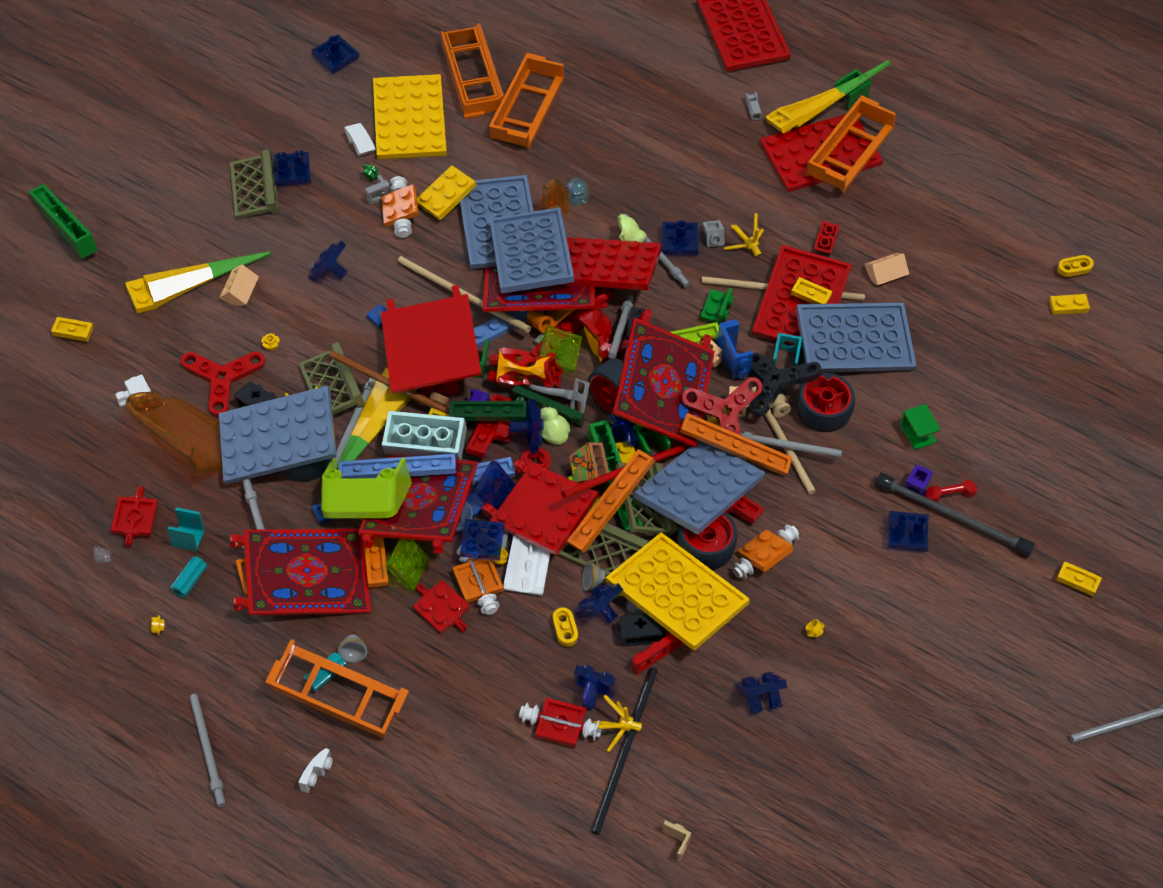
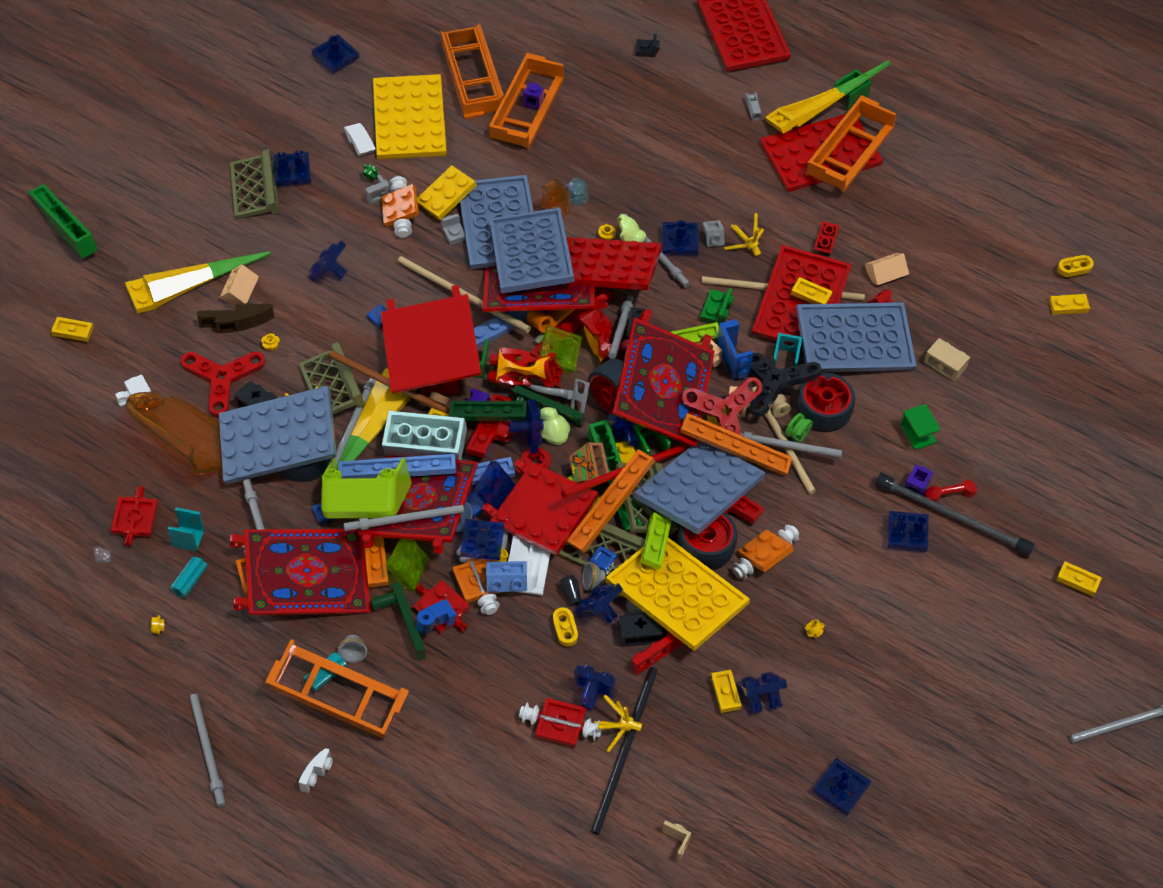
none -> dark brown slope [197,303,274,333]
none -> light grey bar [344,505,464,531]
none -> dark green piece [370,582,426,661]
none -> blue leg [416,599,457,633]
none -> light grey bracket [442,214,466,245]
none -> medium blue bracket [486,561,527,592]
none -> dark purple brick [523,83,545,111]
none -> black cone [559,575,582,607]
none -> blue tile [589,545,617,573]
none -> yellow plate [598,224,616,240]
none -> black bracket [636,34,660,57]
none -> lime plate [640,512,672,570]
none -> yellow plate [711,669,742,713]
none -> bright green wheel [785,413,813,443]
none -> clear blue plate [812,758,872,816]
none -> red tile [867,288,893,303]
none -> tan brick [924,338,970,382]

